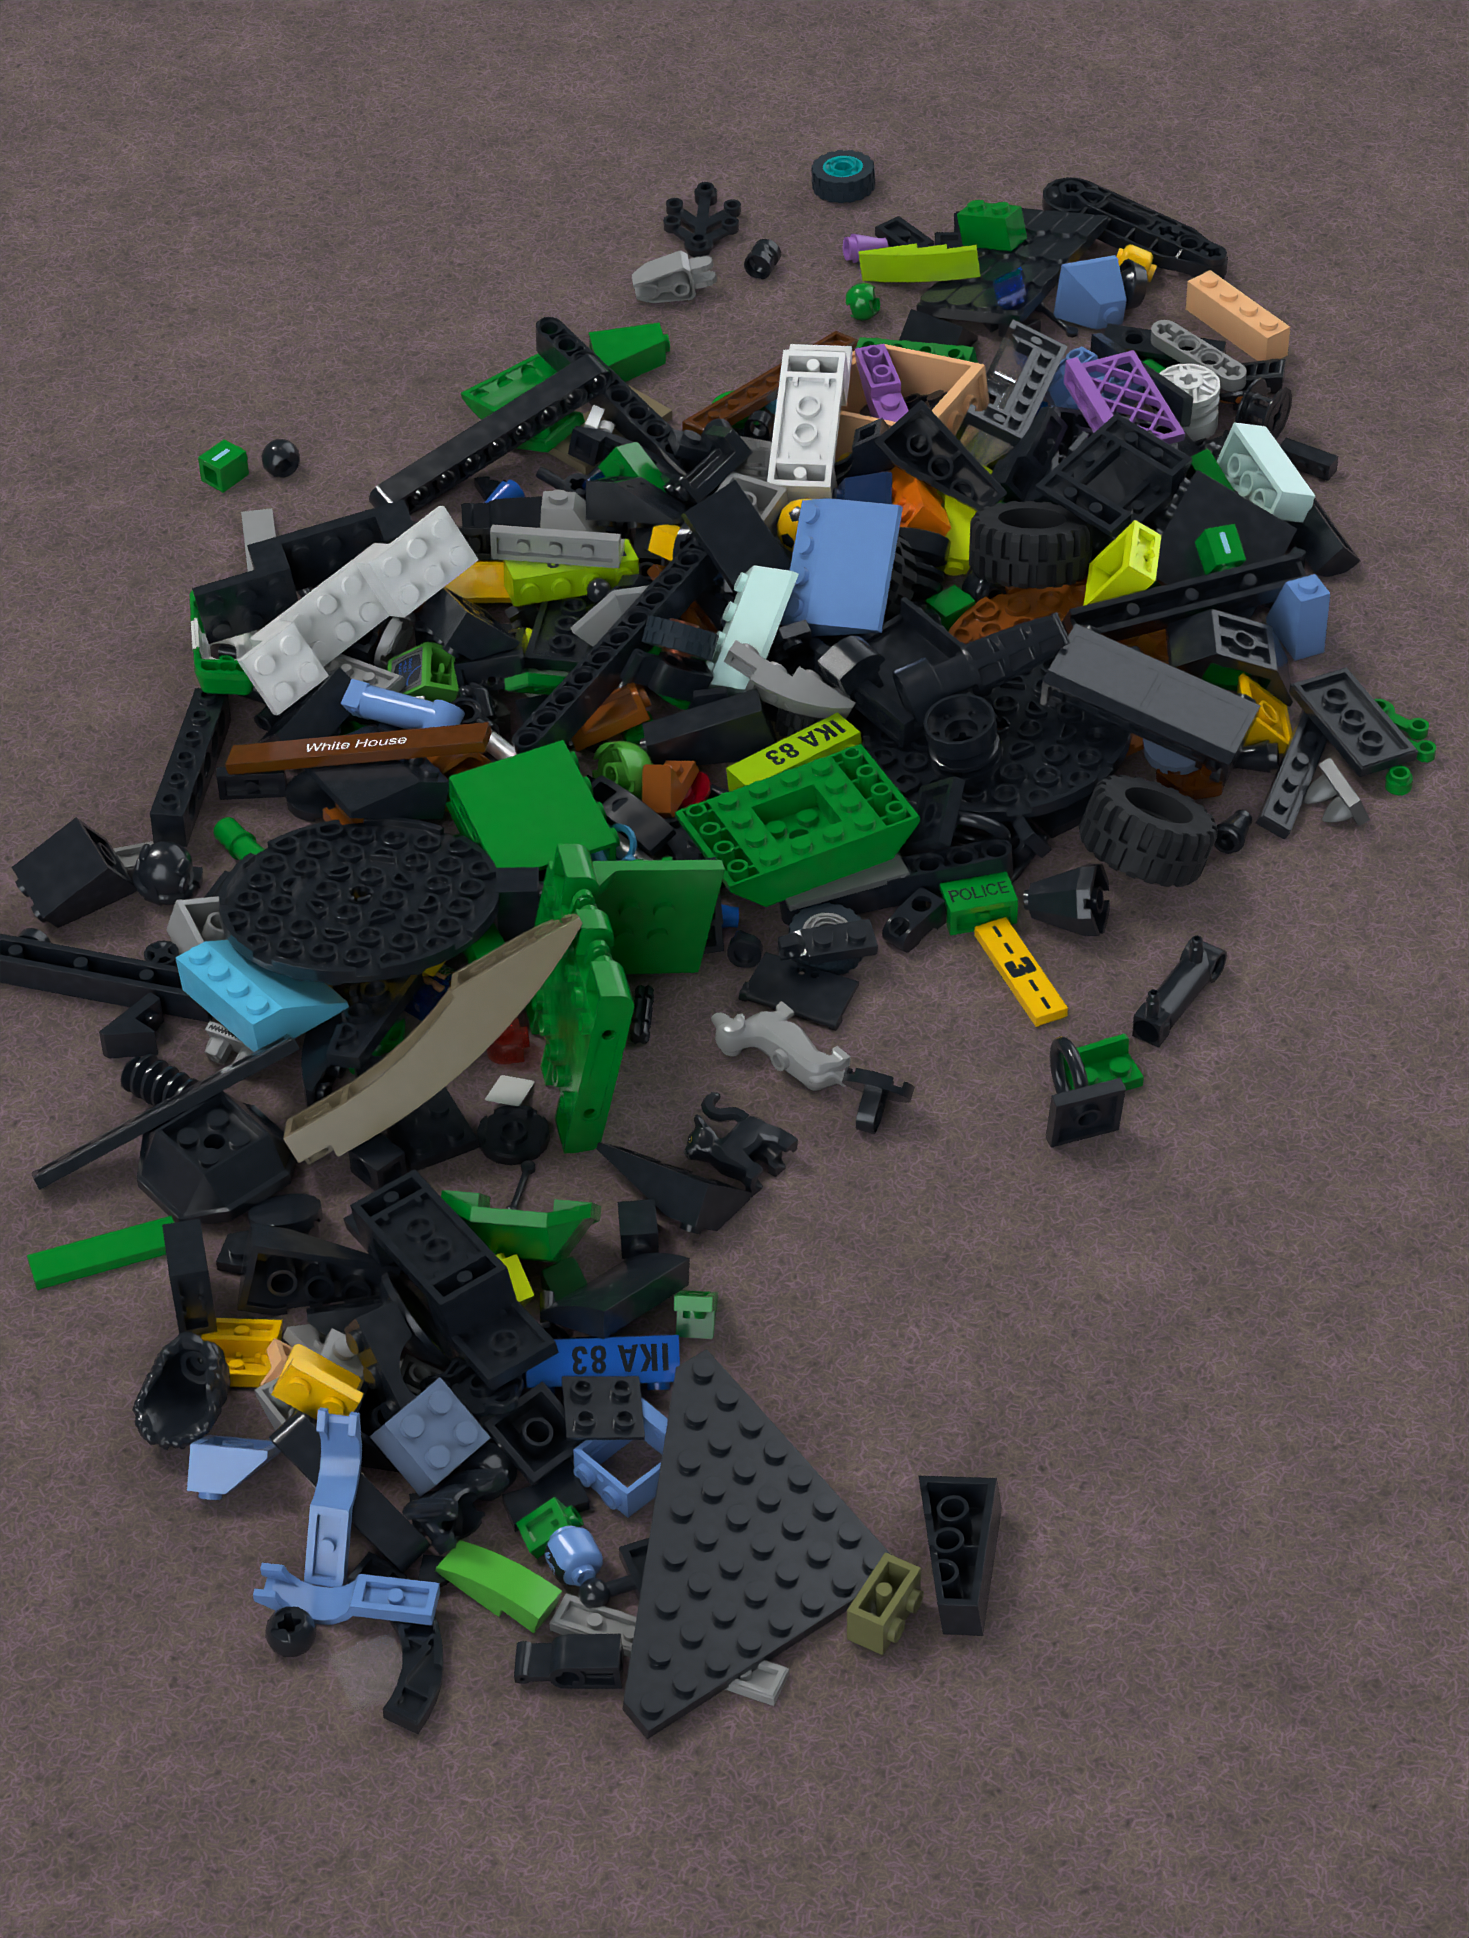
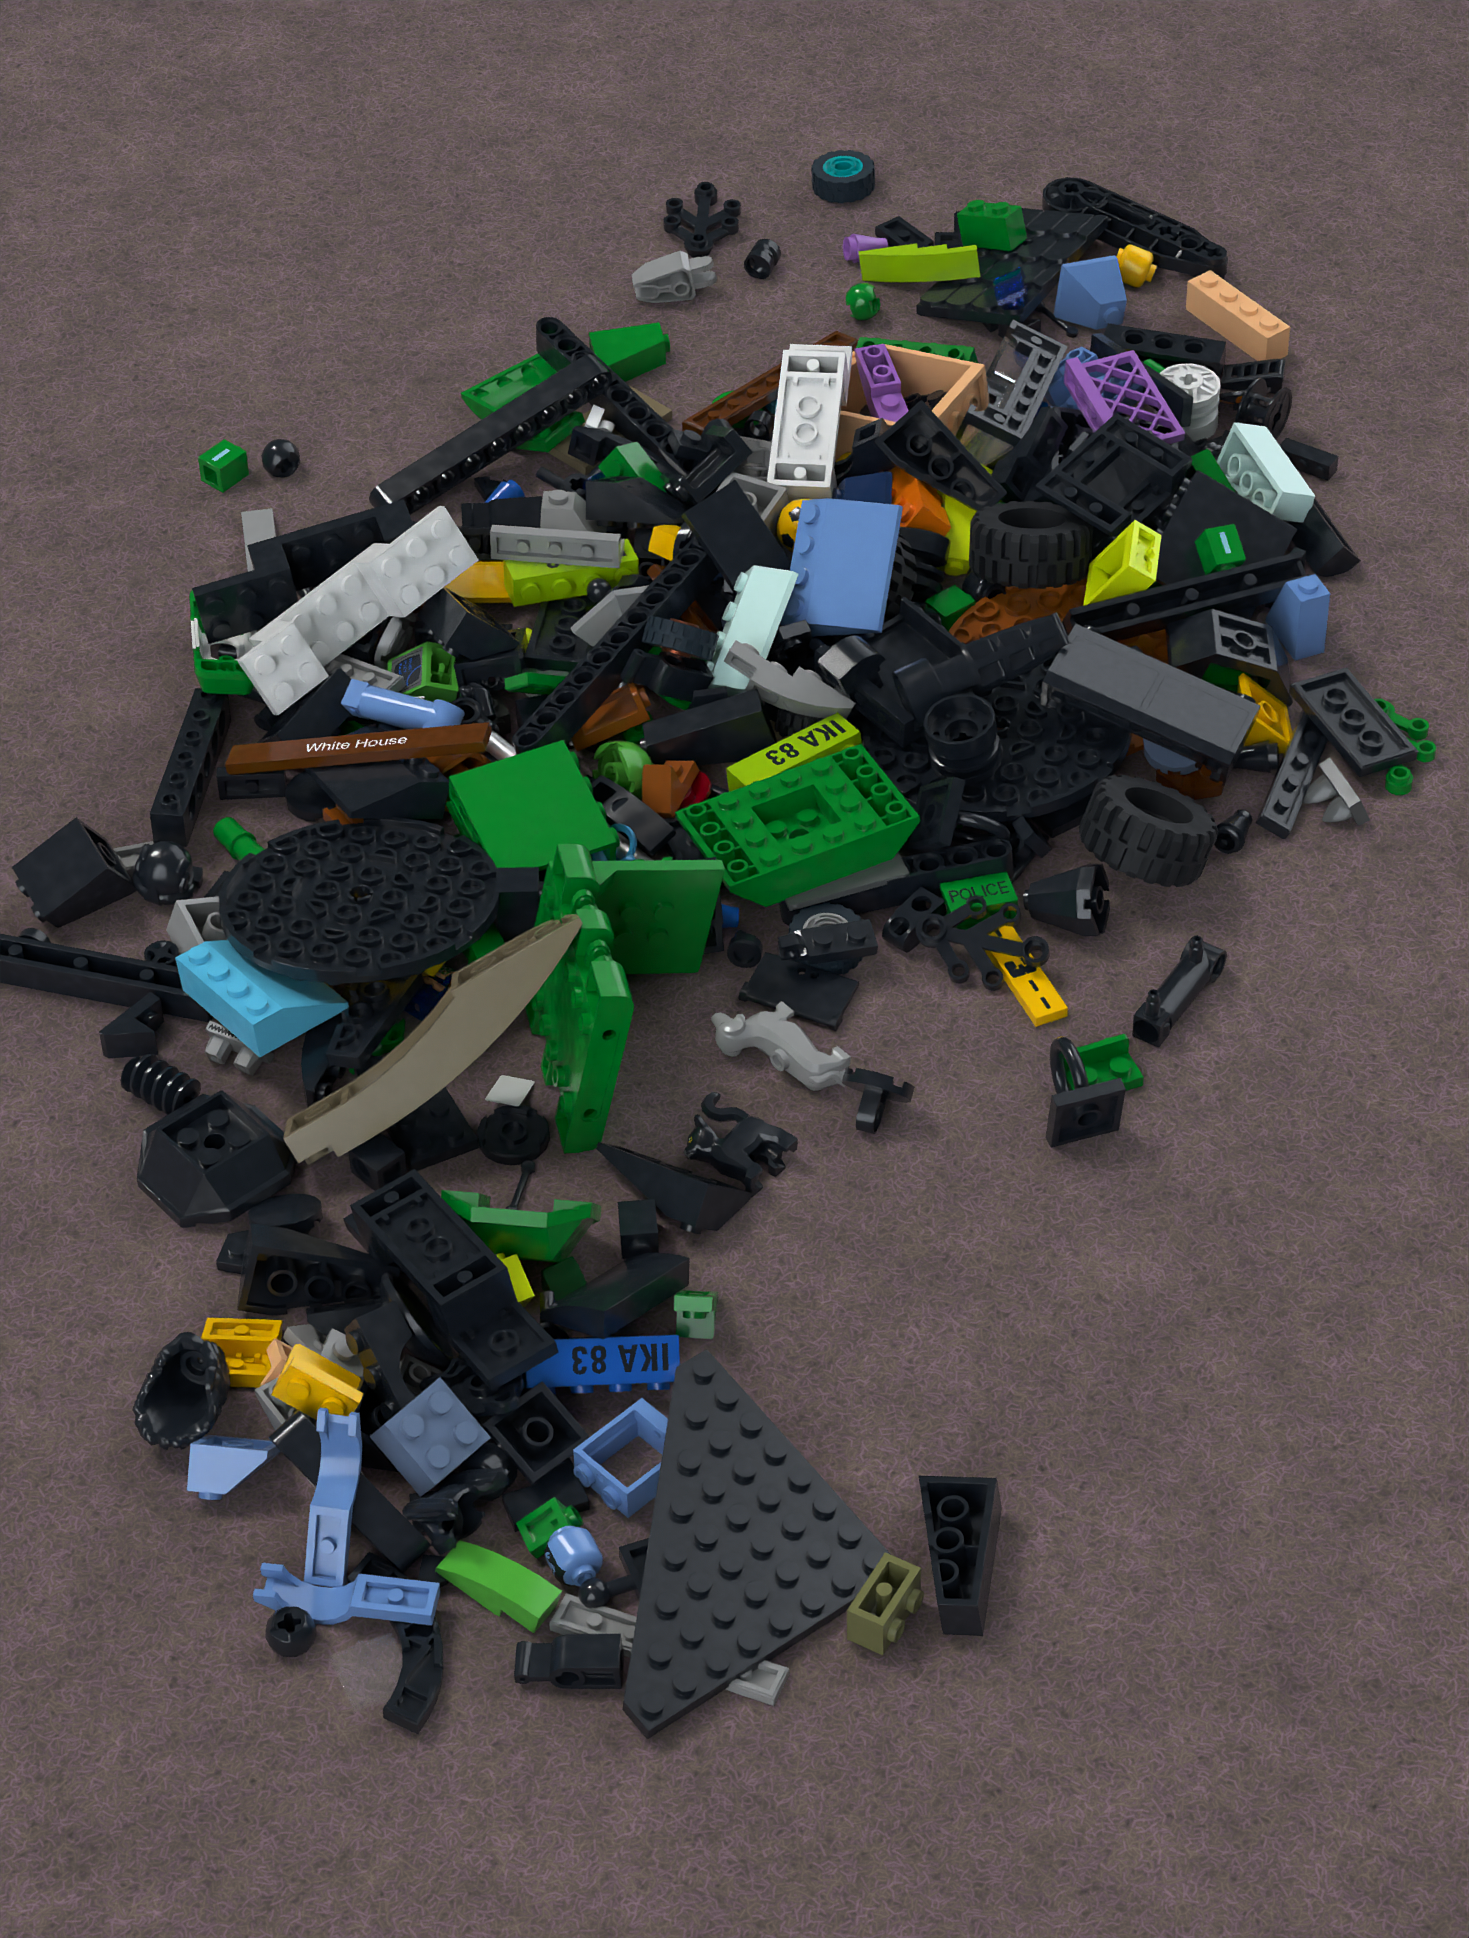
green tile [27,1215,174,1290] -> none
black tile [31,1034,300,1190] -> none
black window [162,1218,218,1335] -> none
clear red plate [486,1018,530,1064] -> none
black tile [505,604,538,630] -> none
black hinge [561,1376,645,1440] -> none
black axle [630,985,654,1044] -> none
black slope [899,309,978,347] -> none
black hat [1119,259,1148,310] -> none
light grey beam [1151,320,1247,392] -> none
none -> black plant [916,895,1050,991]

